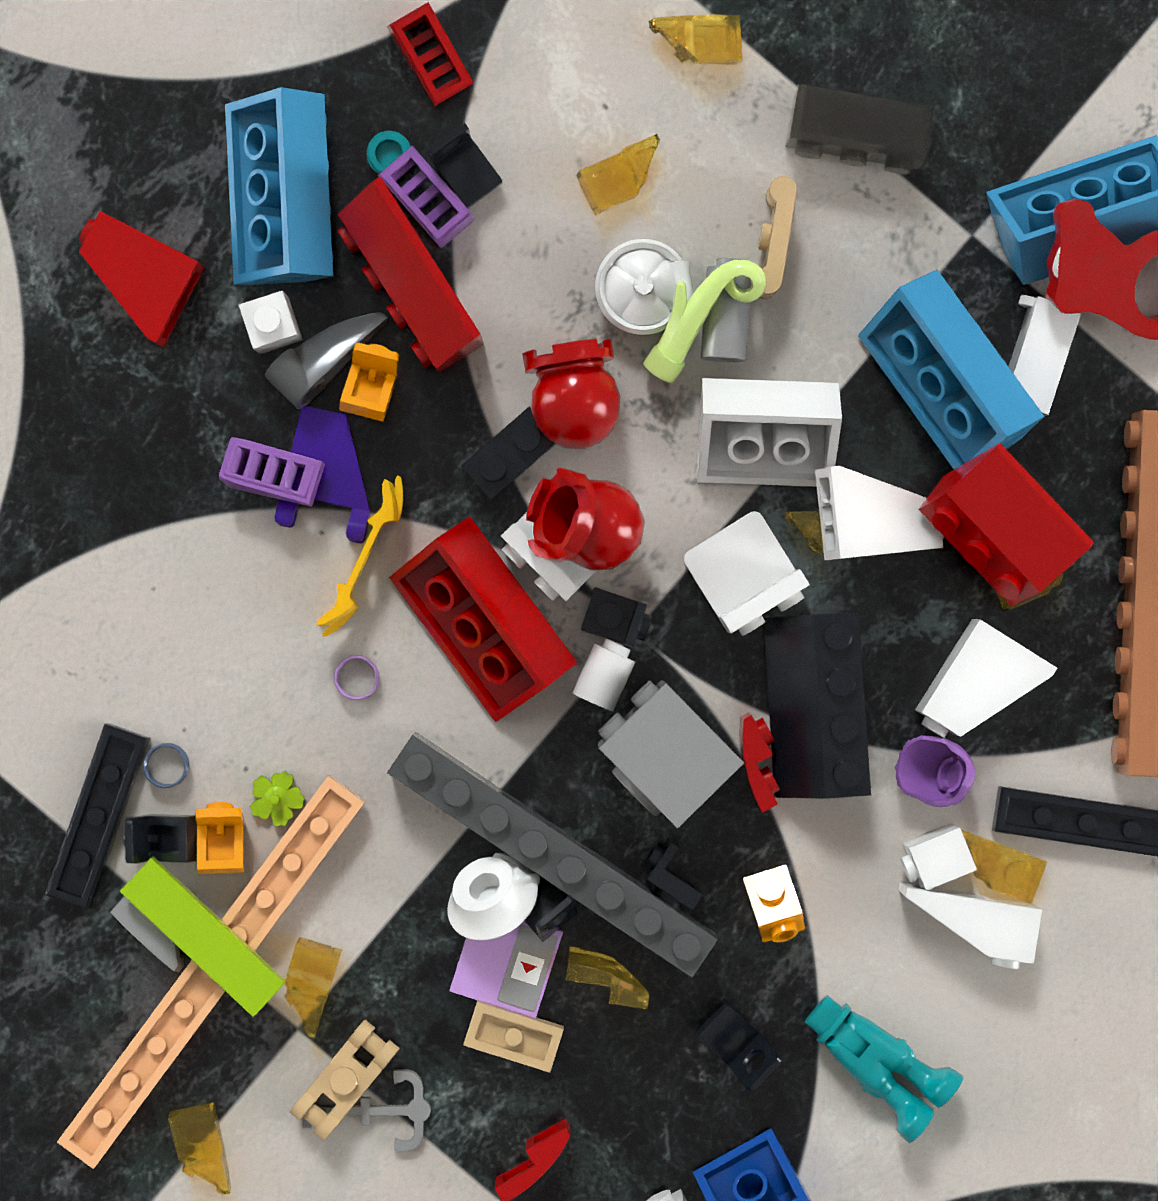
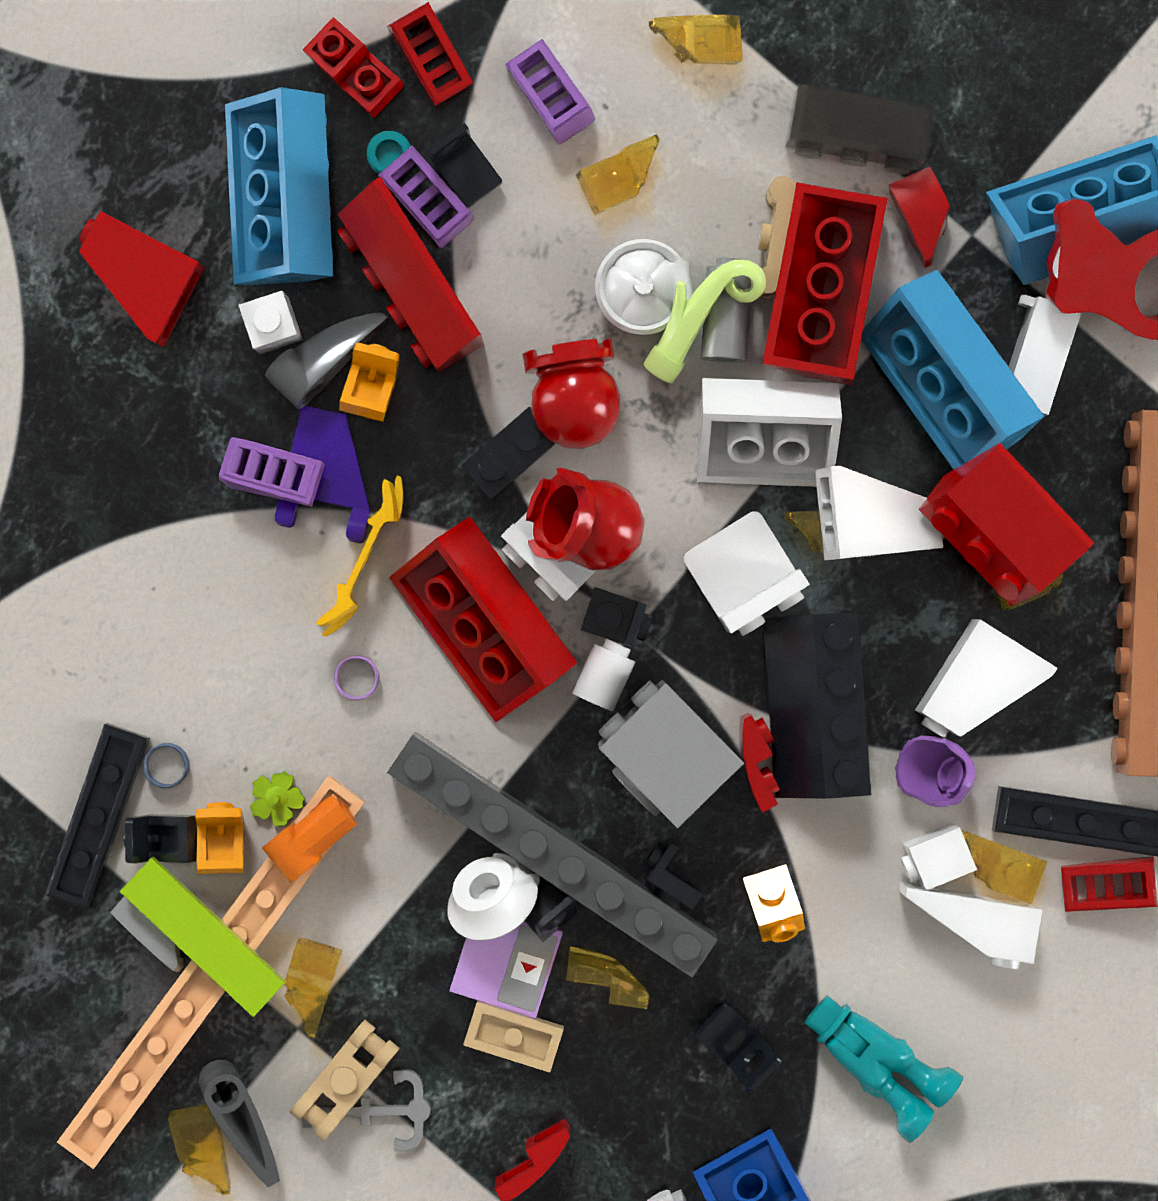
none -> dark grey piece [198,1060,280,1187]
none -> orange piece [262,794,358,884]
none -> red slope [303,17,405,118]
none -> medium lavender slope [505,39,595,144]
none -> red slope [762,182,888,386]
none -> red slope [889,167,950,268]
none -> red slope [1061,857,1158,912]

